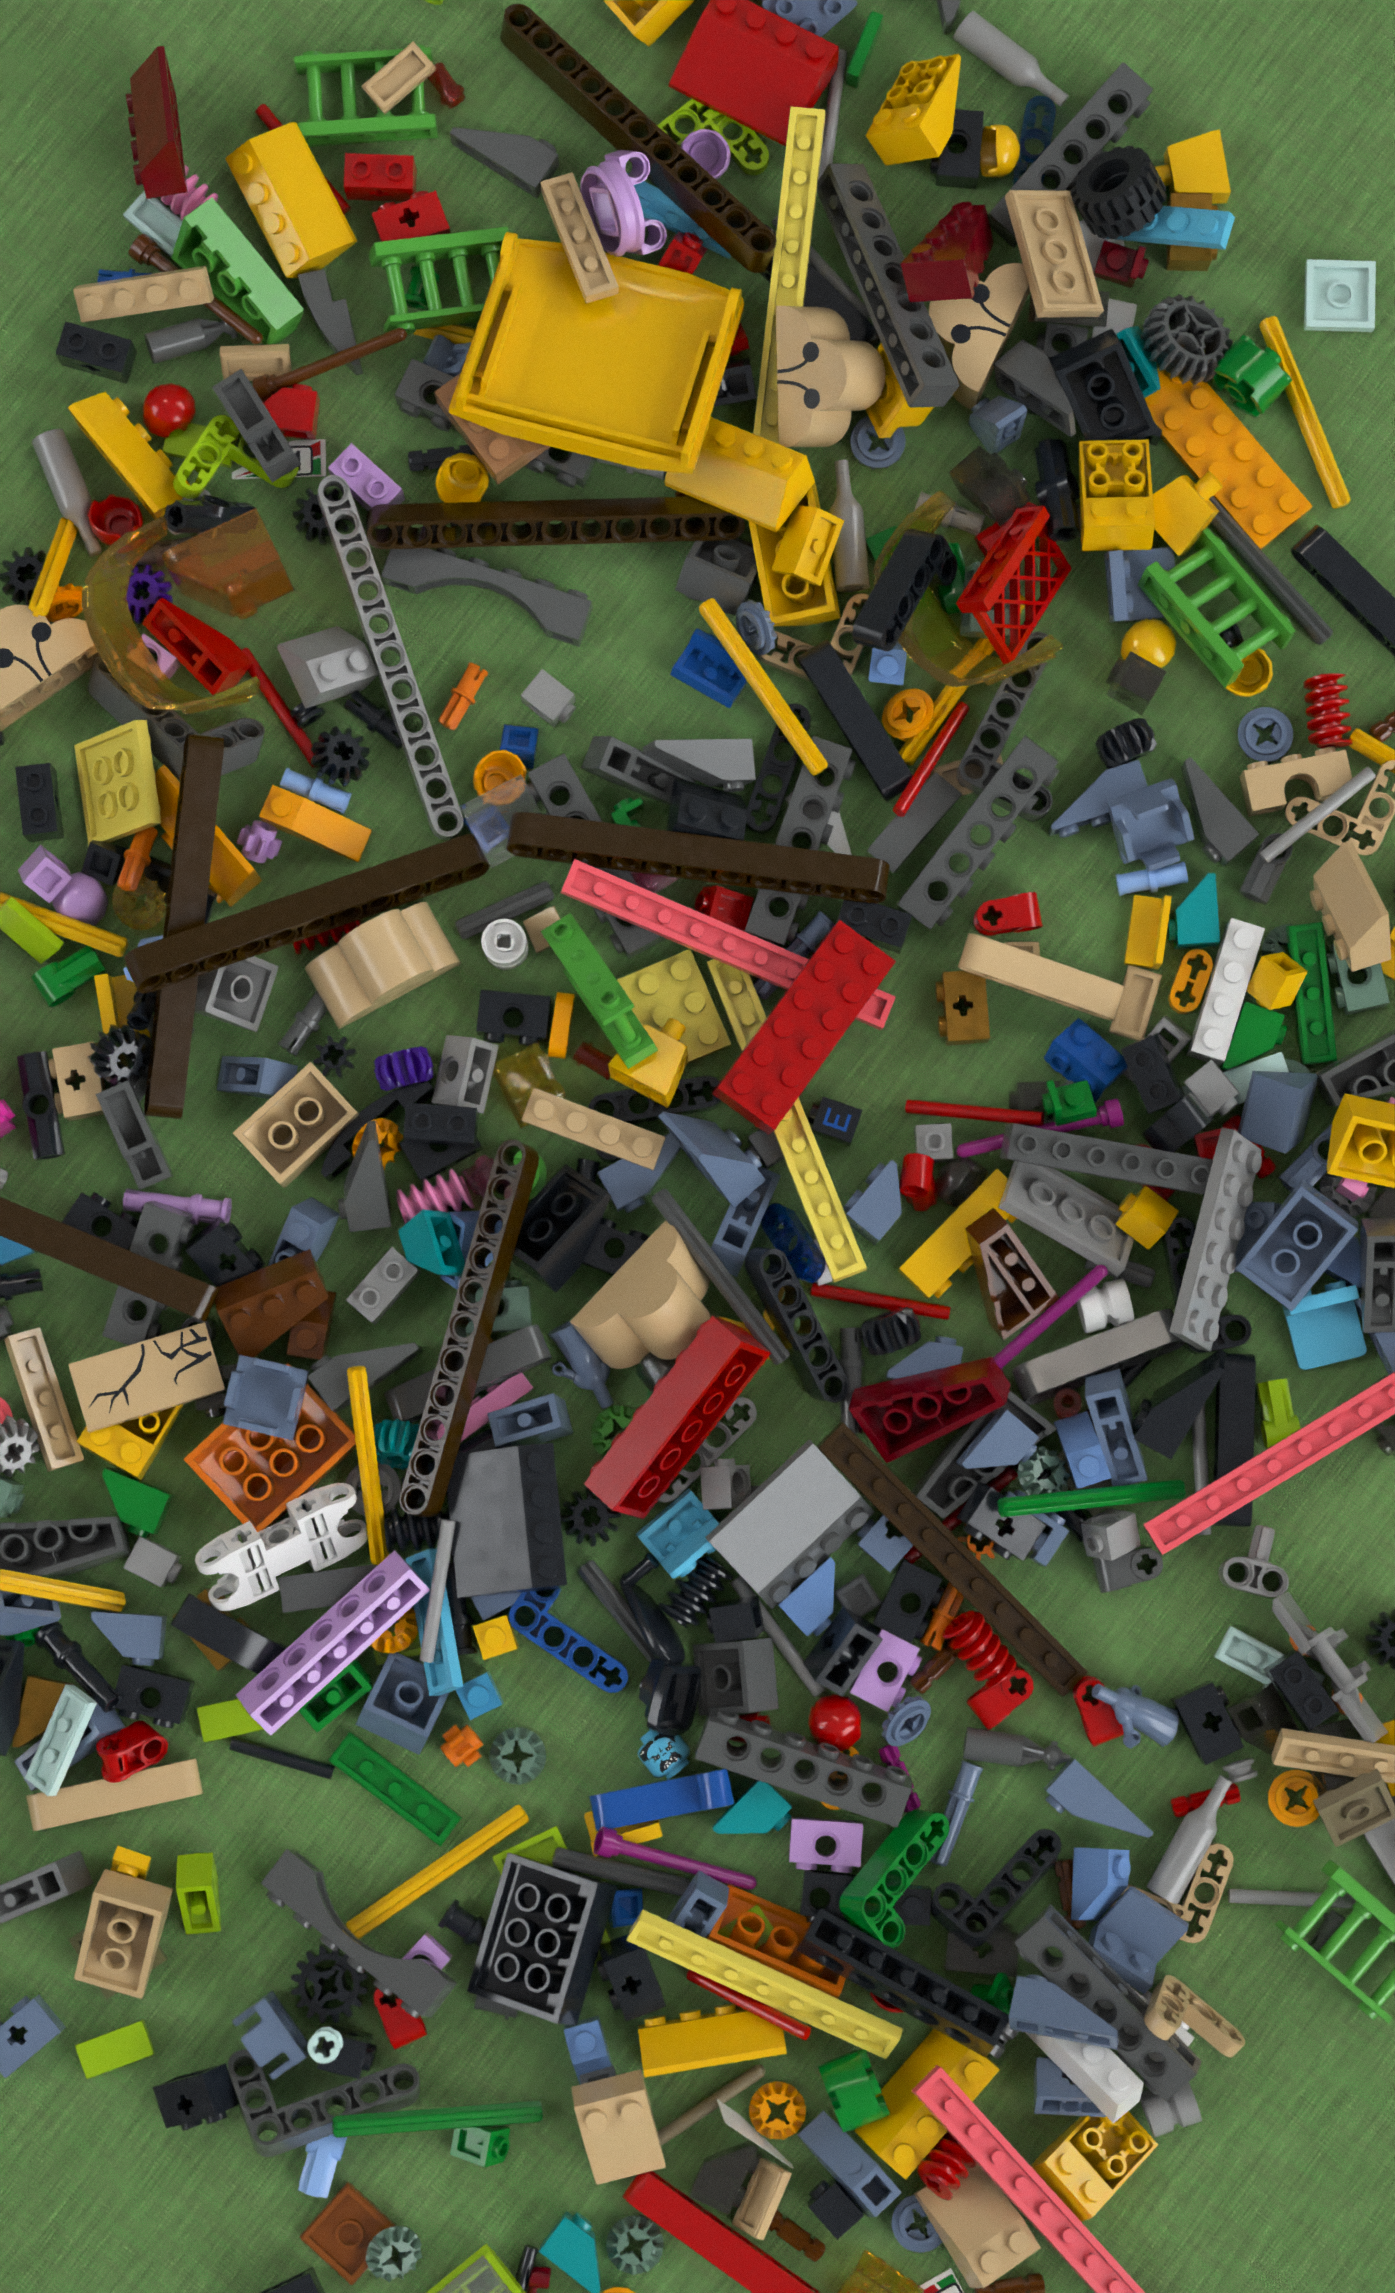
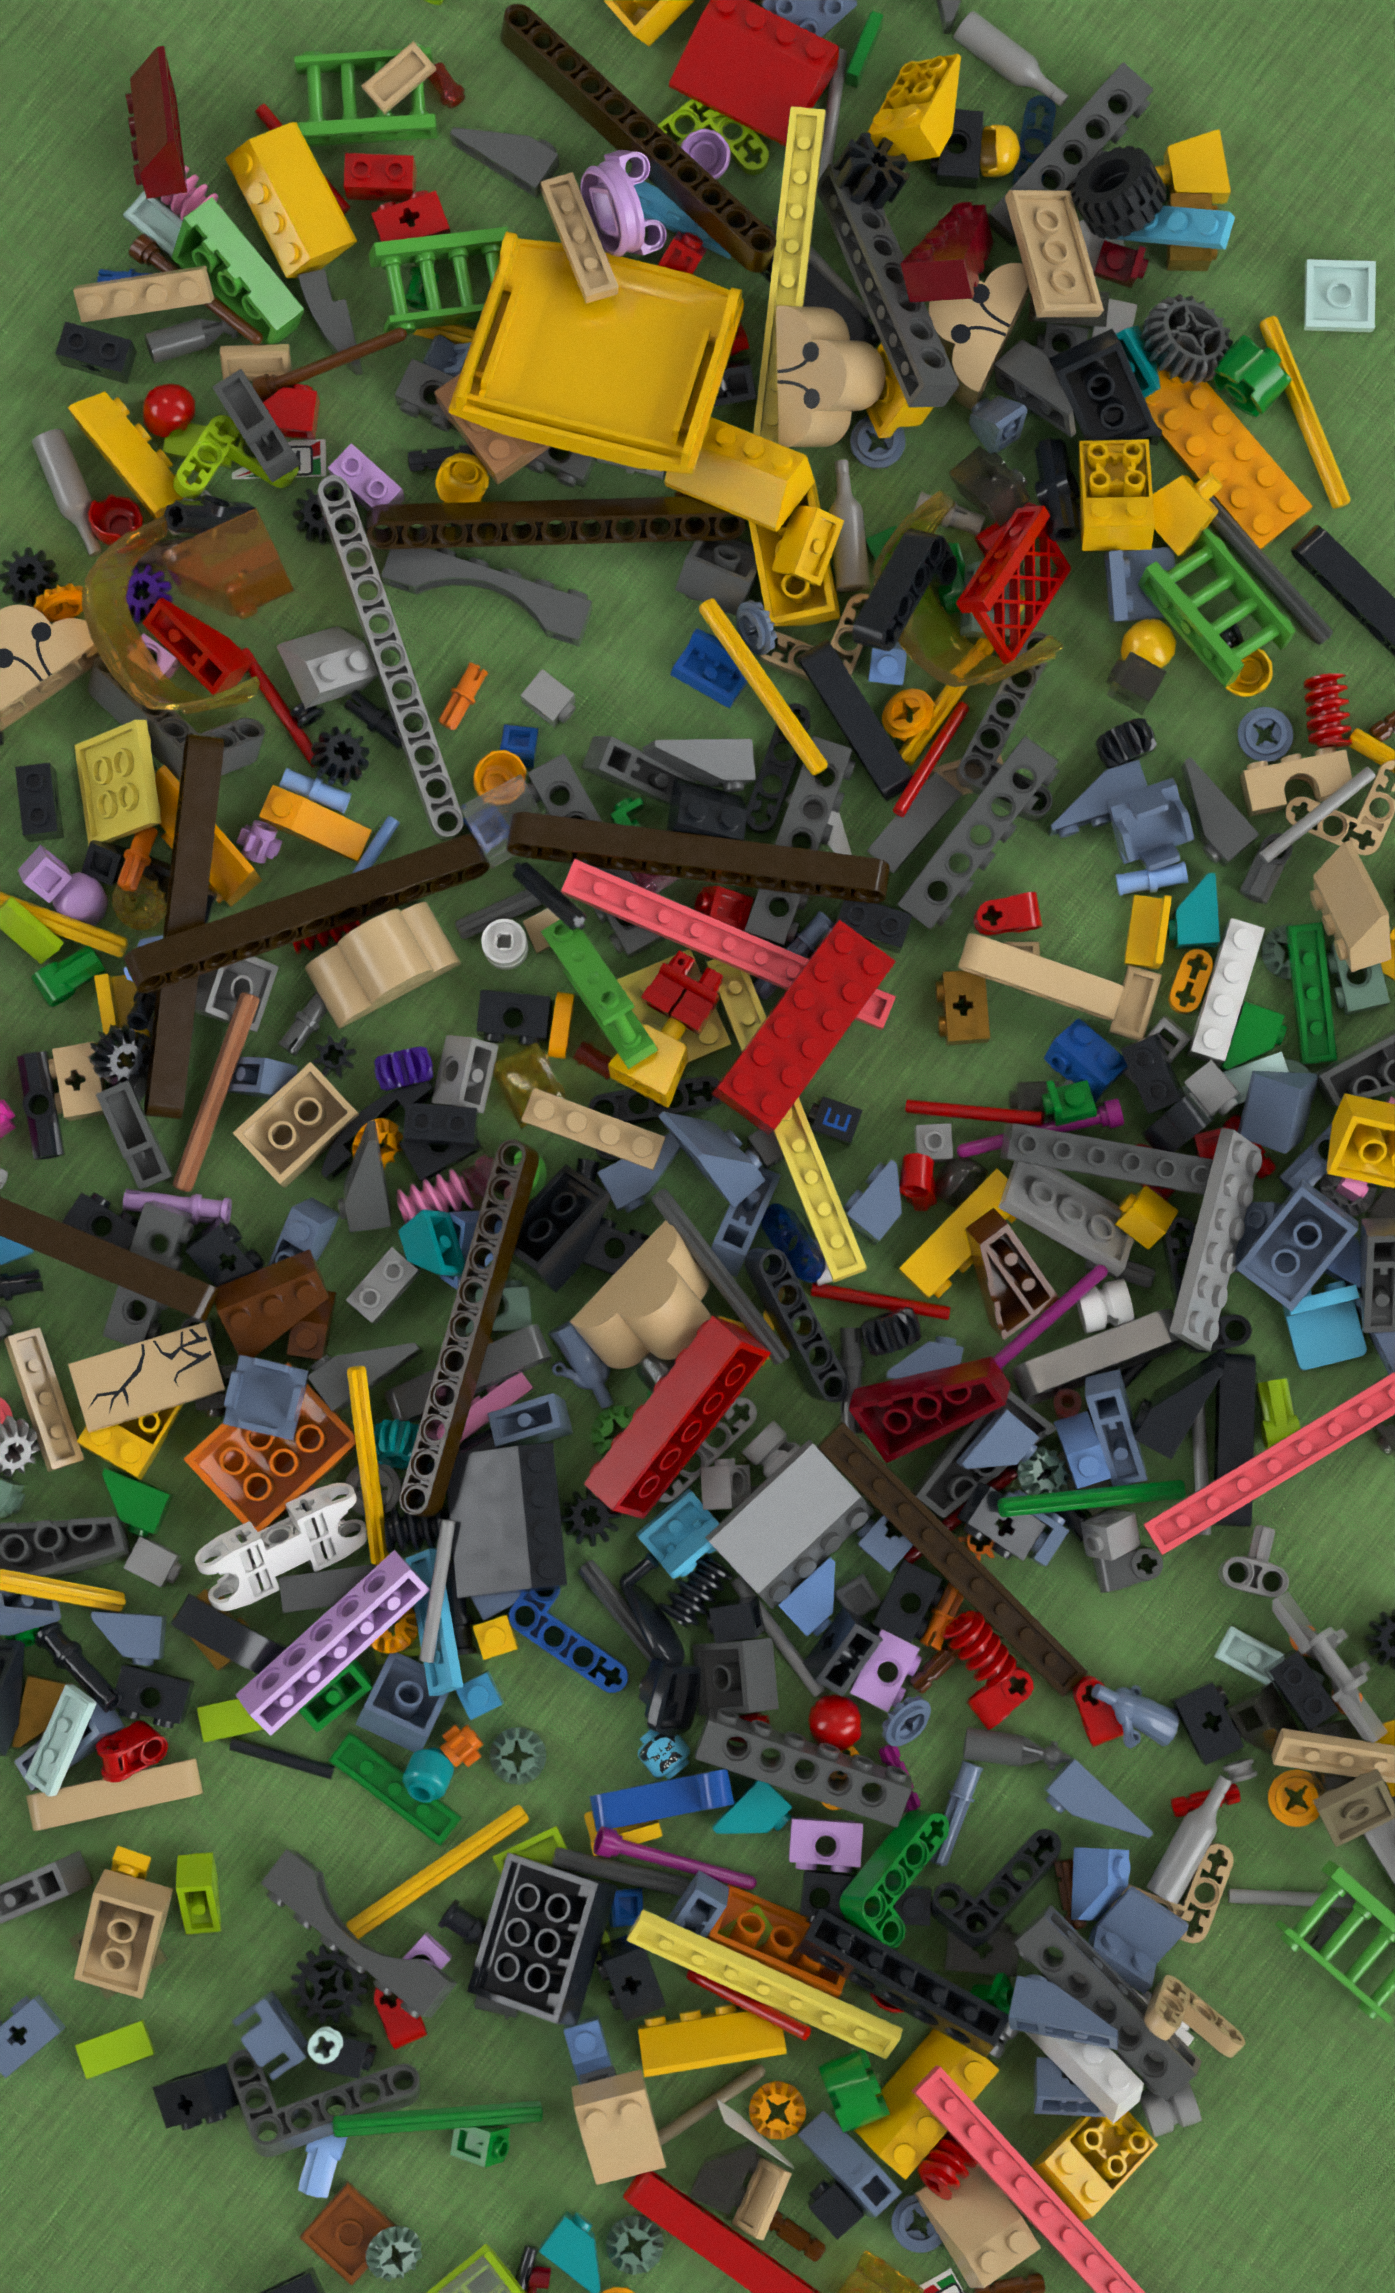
yellow axle [28,517,78,617] -> none
yellow brick [1246,952,1308,1010] -> none
none -> nougat axle [173,992,260,1192]
none -> medium blue piece [351,815,400,874]
none -> teal head [402,1748,454,1803]
none -> black axle [512,862,587,930]
none -> red hips [641,950,724,1036]
none -> light grey wheel [741,1420,800,1479]
none -> black gear [834,132,910,210]

